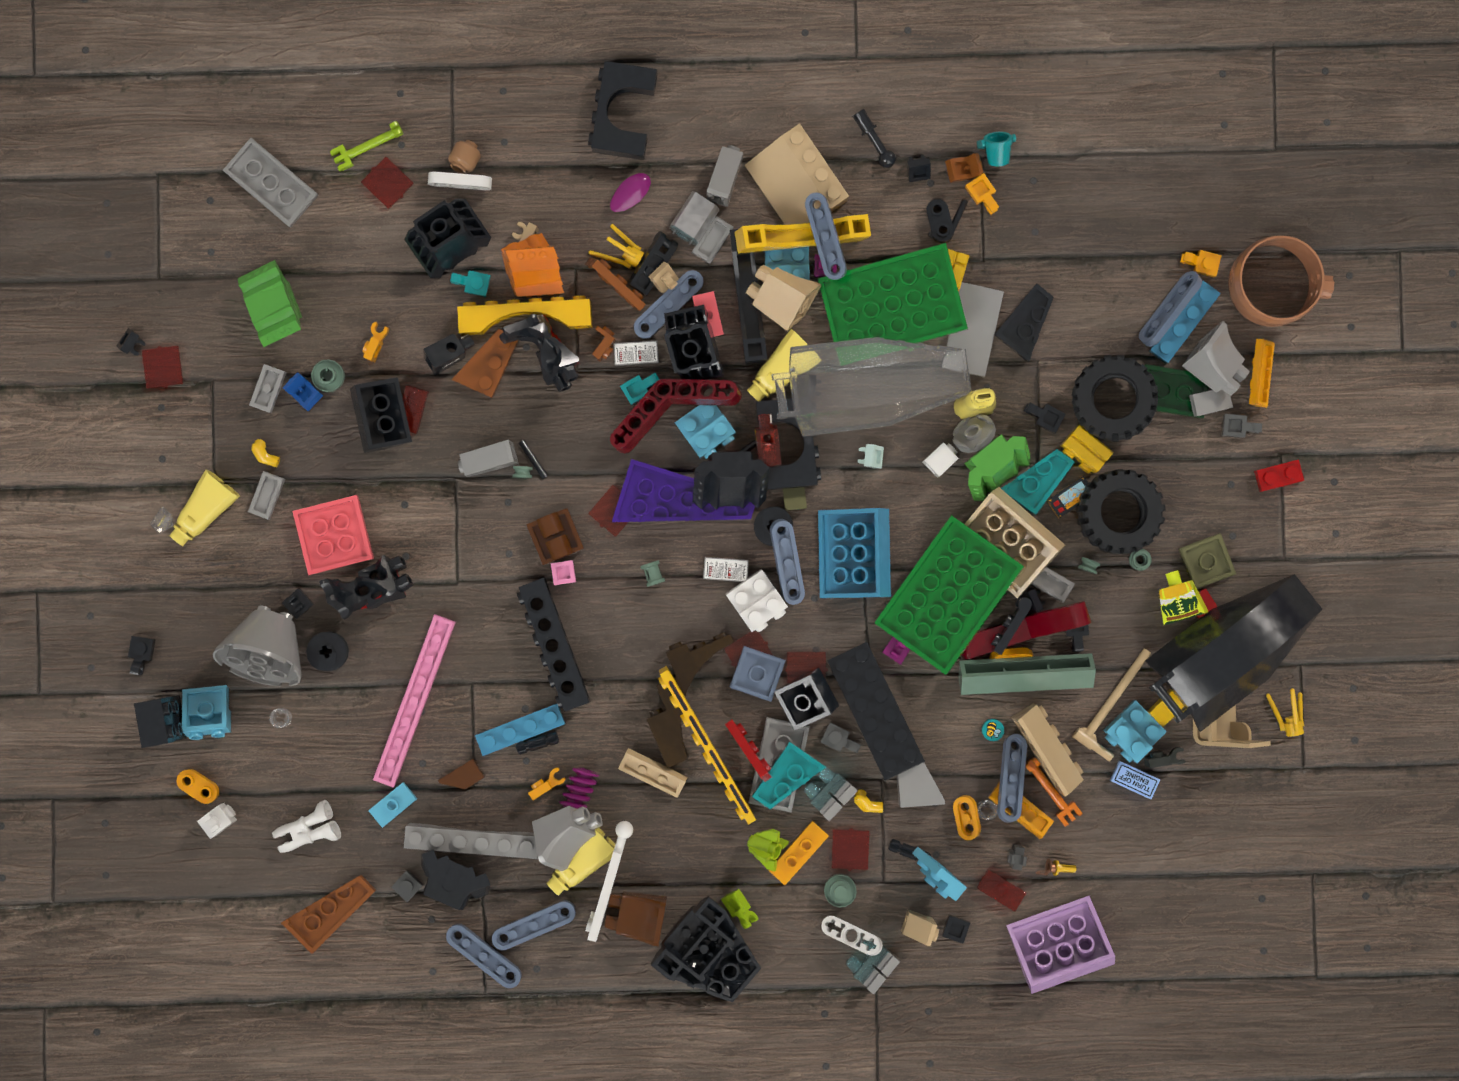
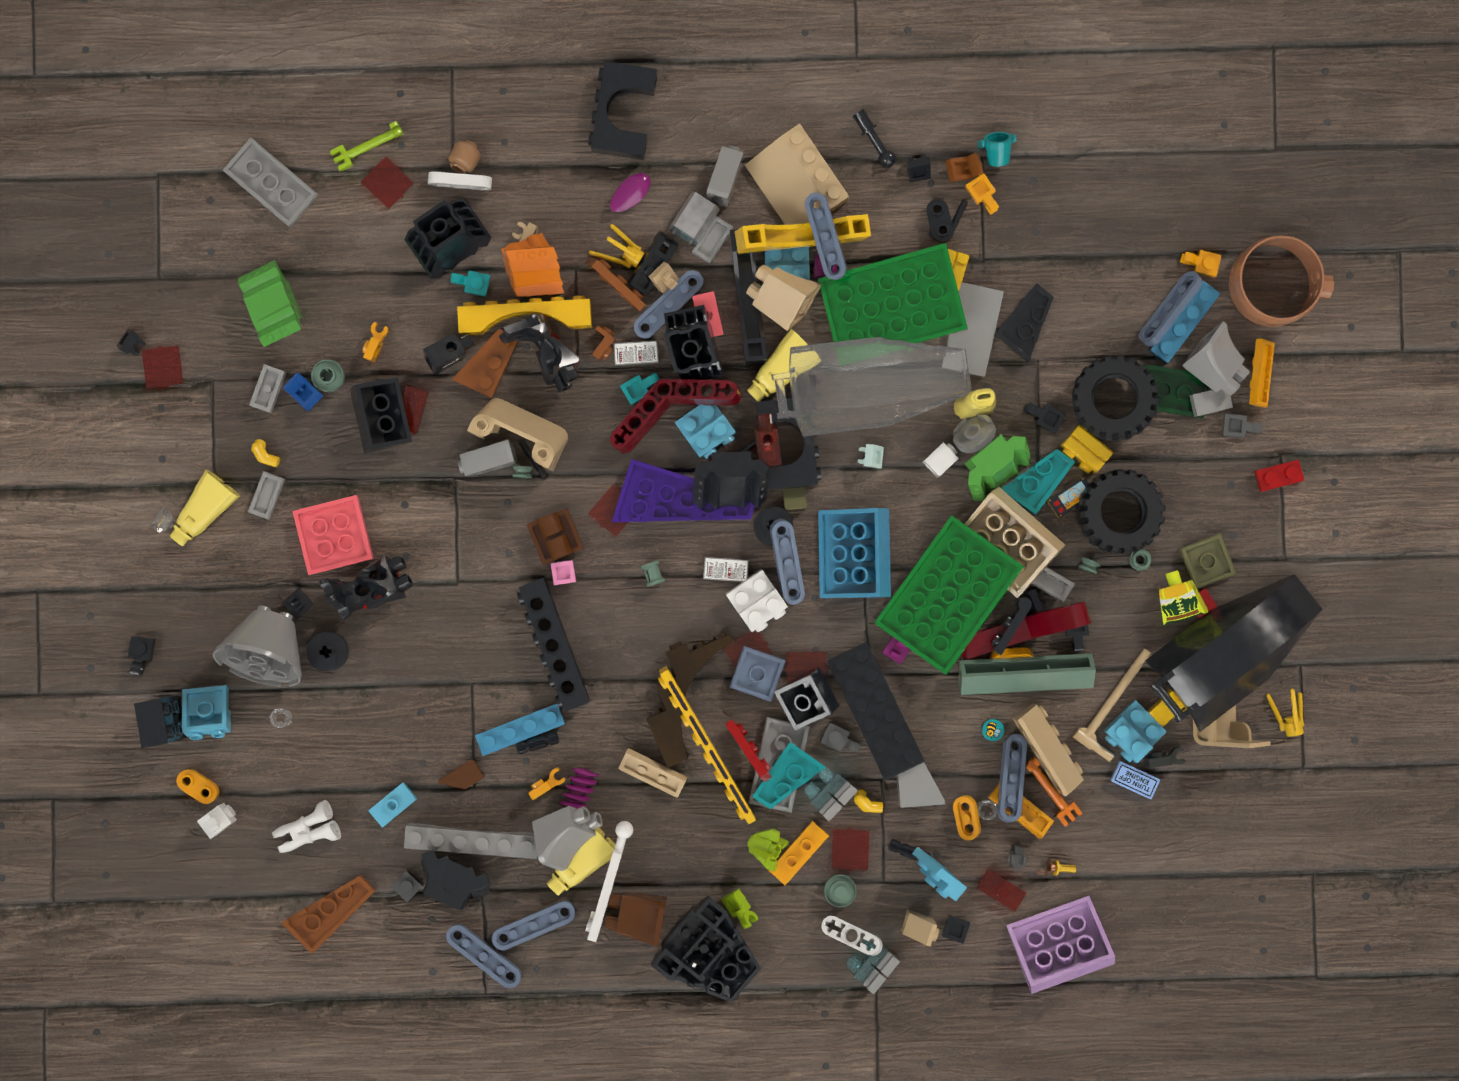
bright pink tile [373,614,456,788] -> none
none -> tan windscreen [467,398,568,471]

